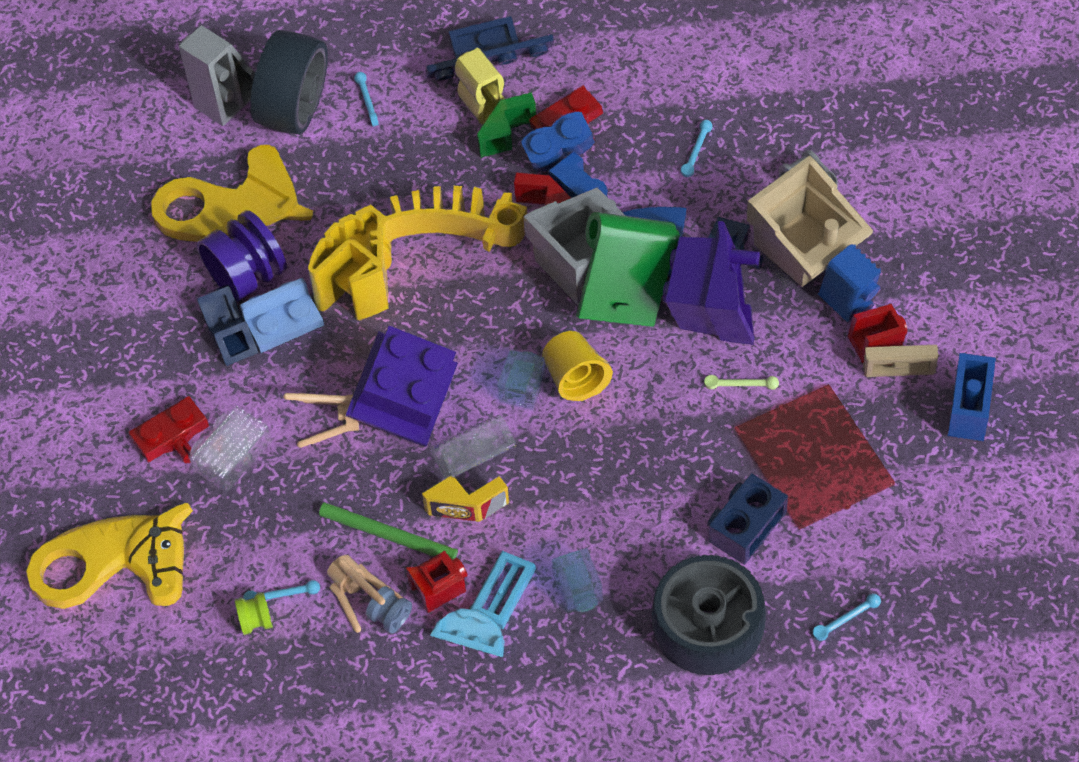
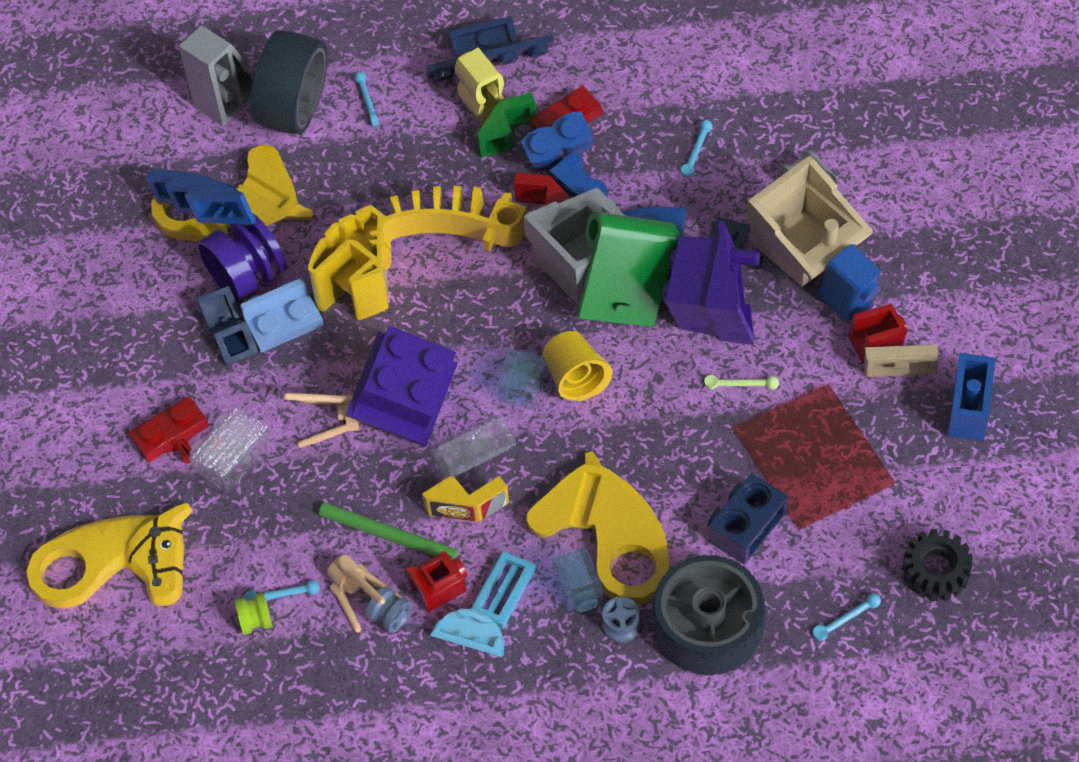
none -> blue slope [145,168,256,225]
none -> yellow animal [527,451,669,604]
none -> sand blue wheel [602,597,640,643]
none -> black tyre [902,529,973,601]

